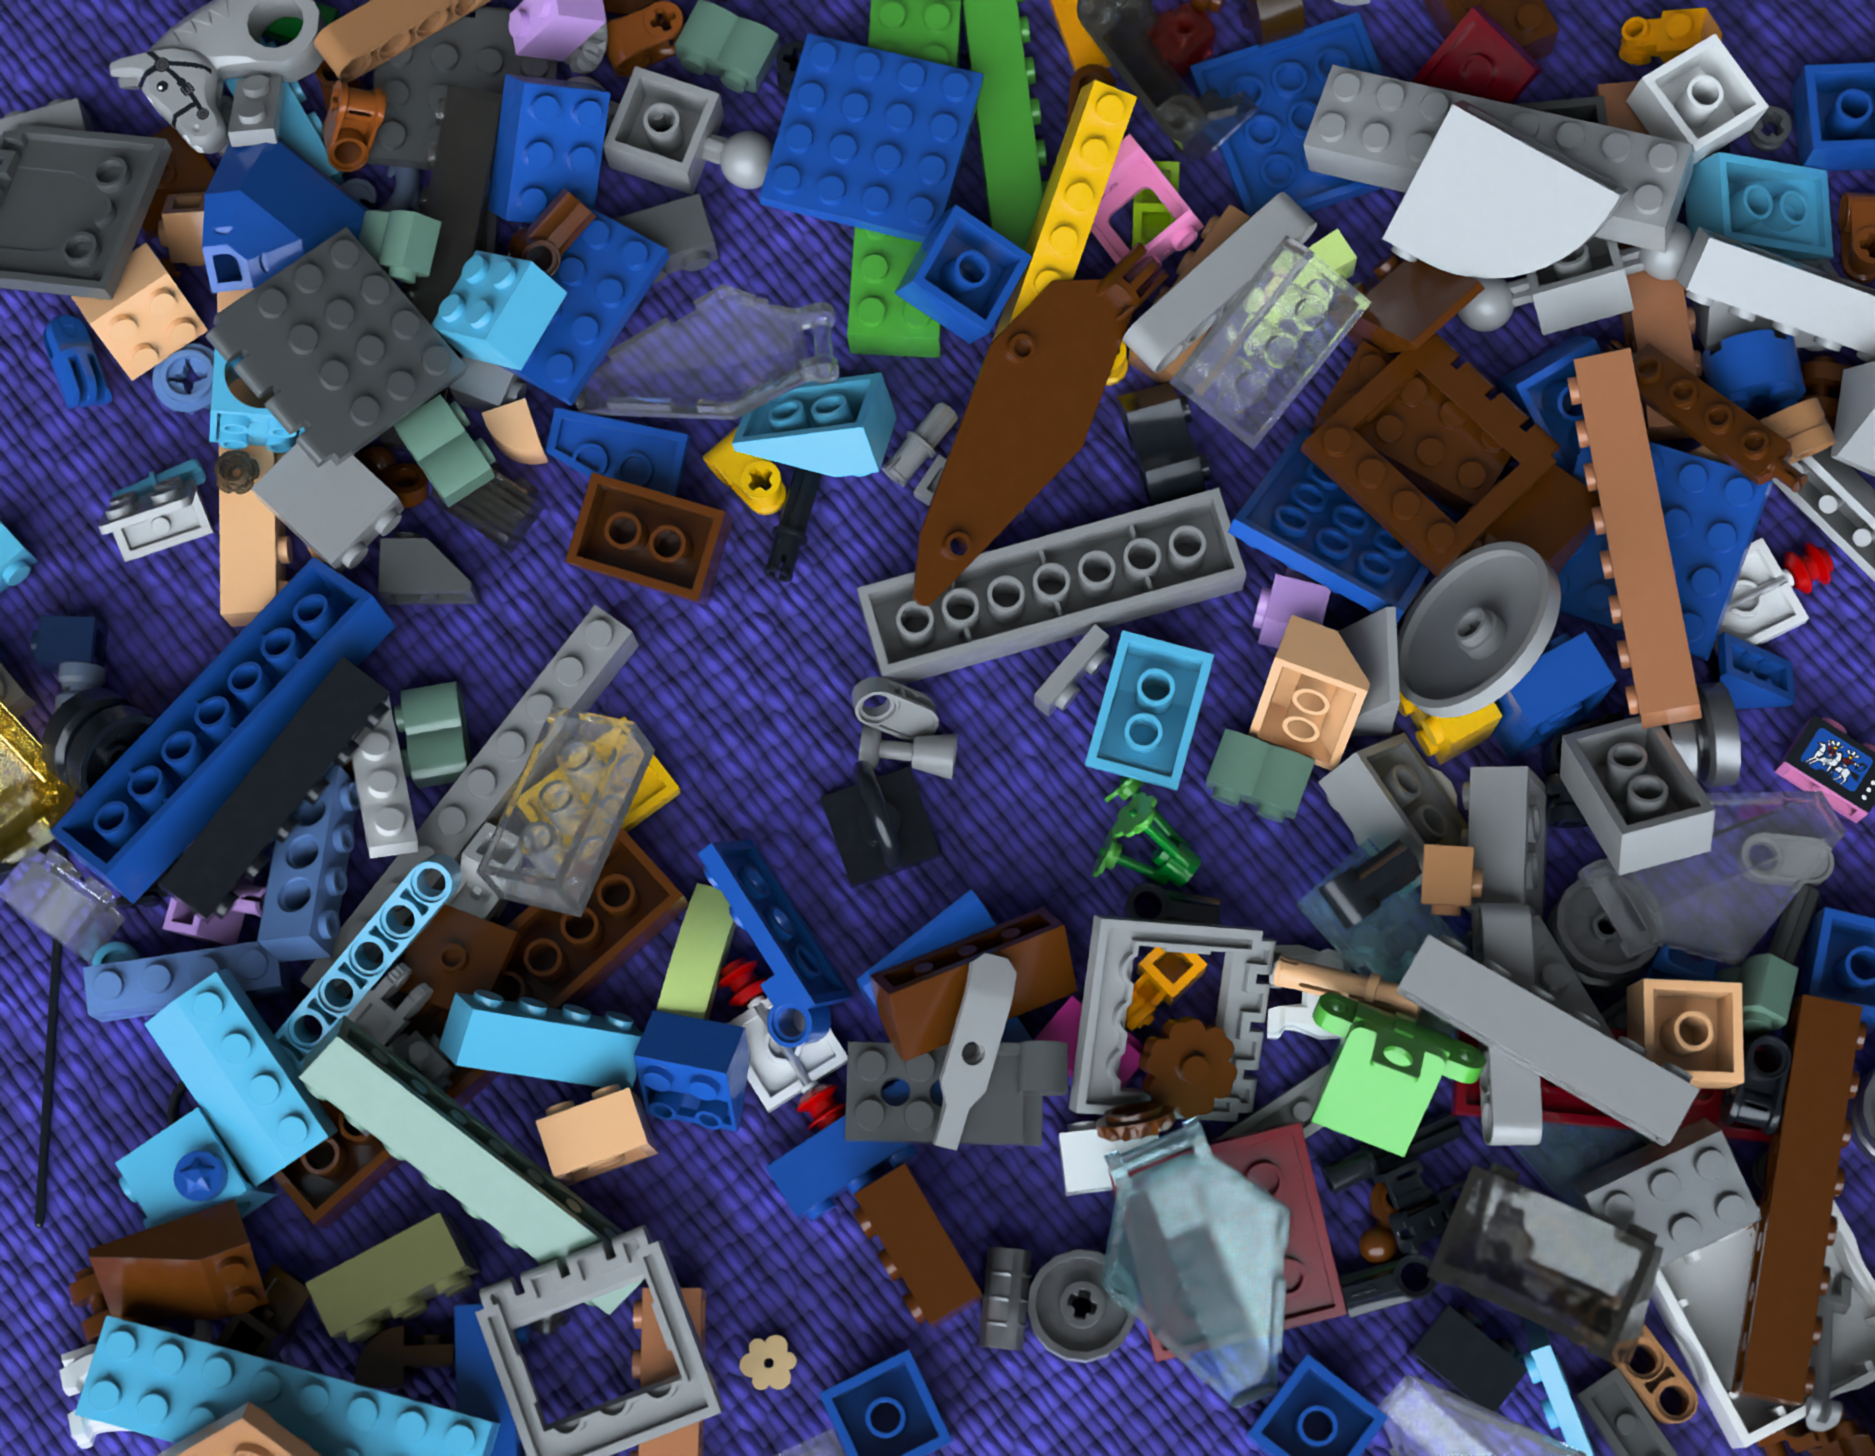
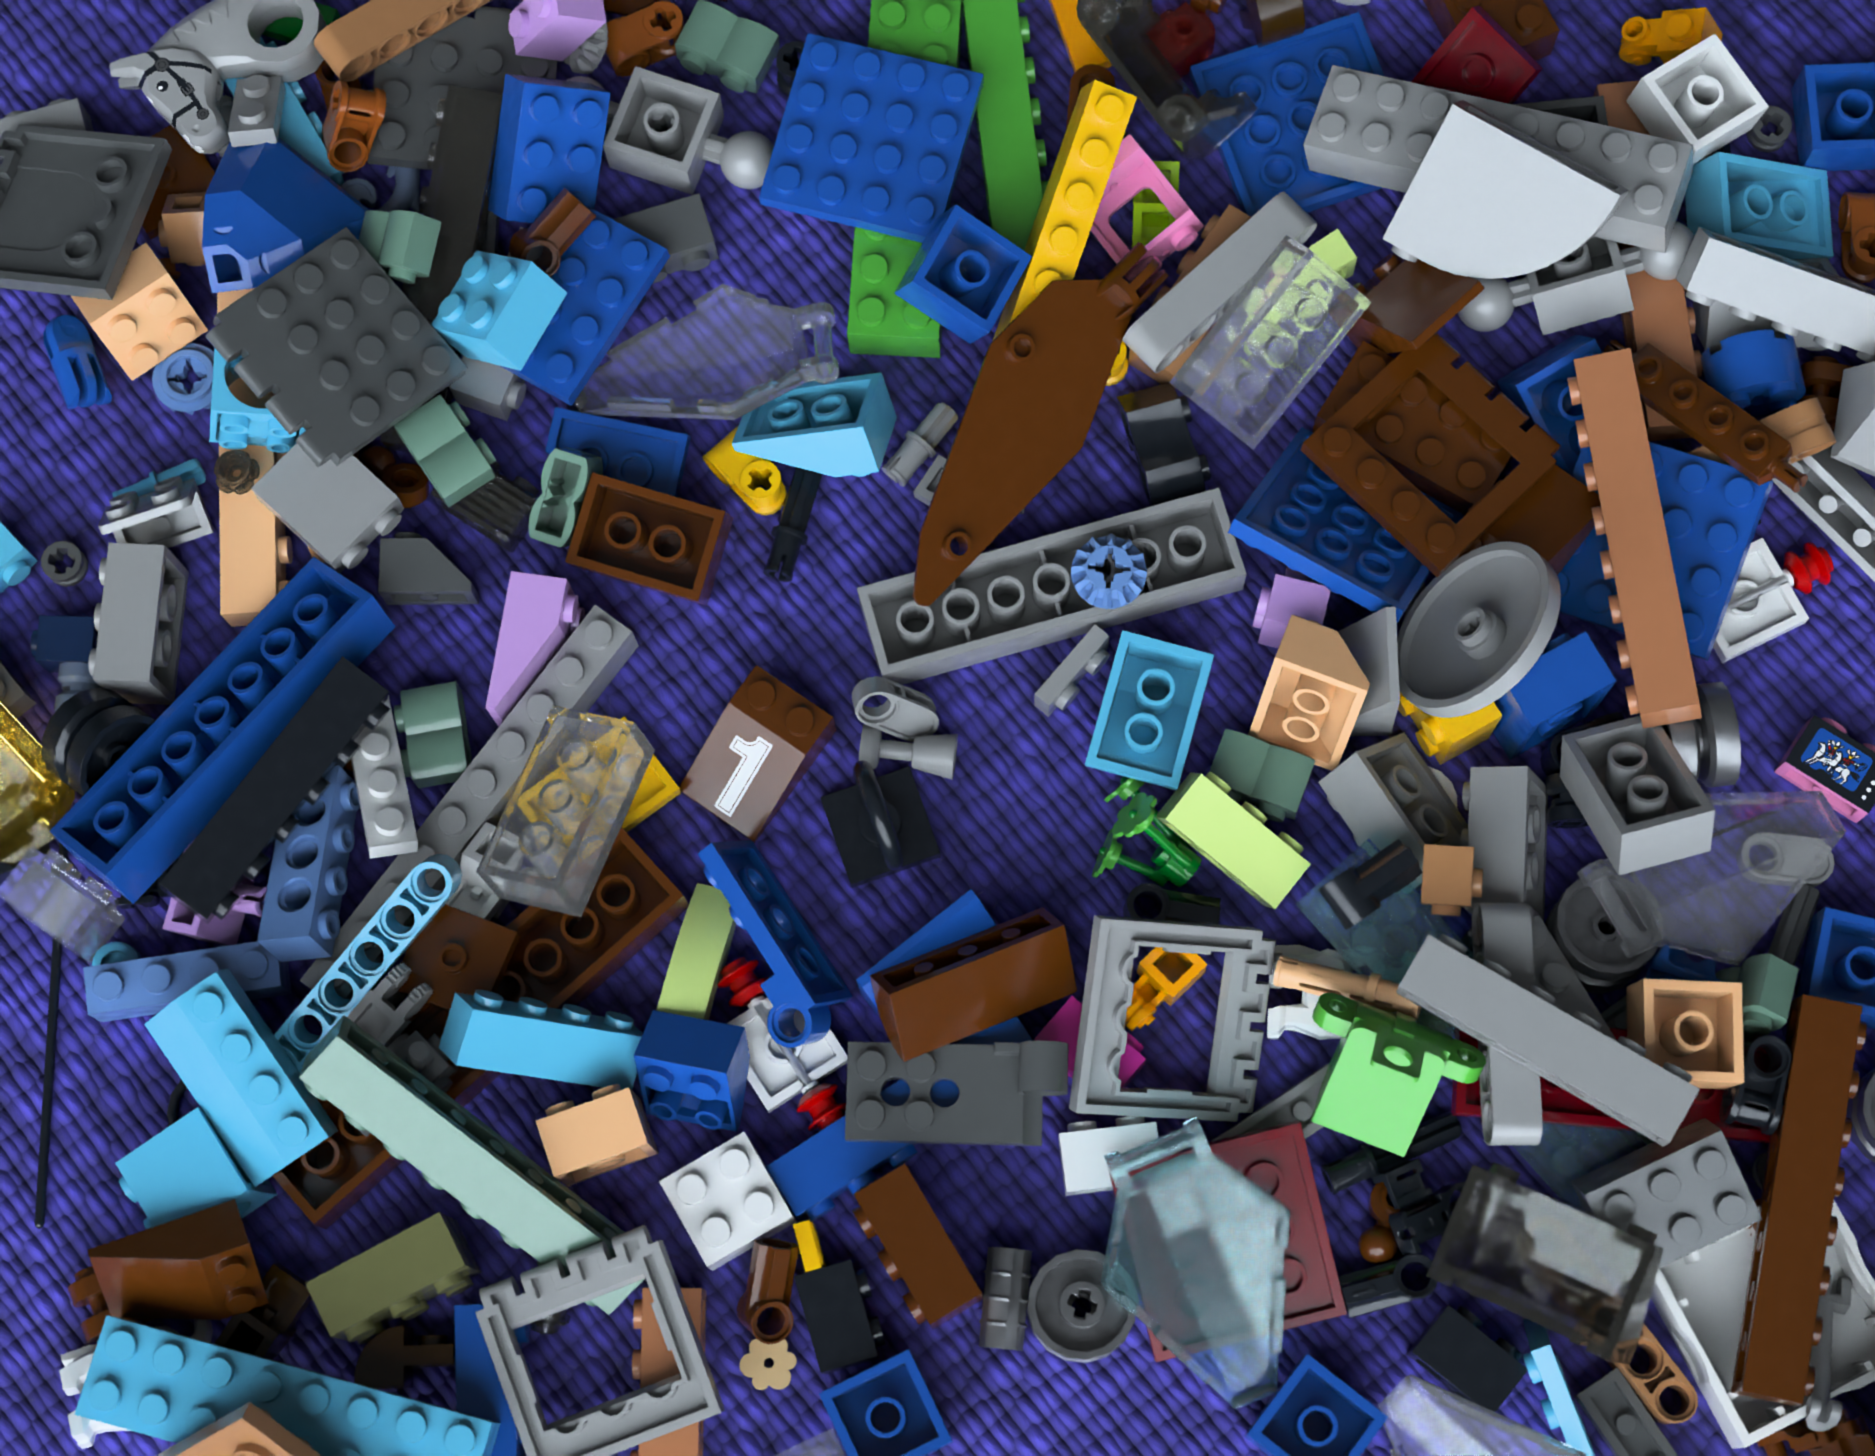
blue tile [174,1151,228,1202] -> none
light nougat brick [482,398,548,465] -> none
light grey piece [933,953,1017,1150] -> none
reddish brown gear [1096,1101,1176,1142] -> none
reddish brown plant [1139,1016,1238,1119] -> none
blue slope [1717,632,1796,709] -> none
none -> dark grey bush [41,541,88,587]
none -> light grey brick [88,543,189,705]
none -> lavender slope [485,571,585,727]
none -> sand green brick [528,447,603,548]
none -> white brick [659,1132,797,1271]
none -> slope [679,665,836,843]
none -> reddish brown piece [737,1237,799,1344]
none -> yellow tile [793,1220,826,1273]
none -> black brick [794,1260,886,1375]
none -> medium blue gear [1071,533,1147,609]
none -> yellowish green brick [1155,771,1311,909]

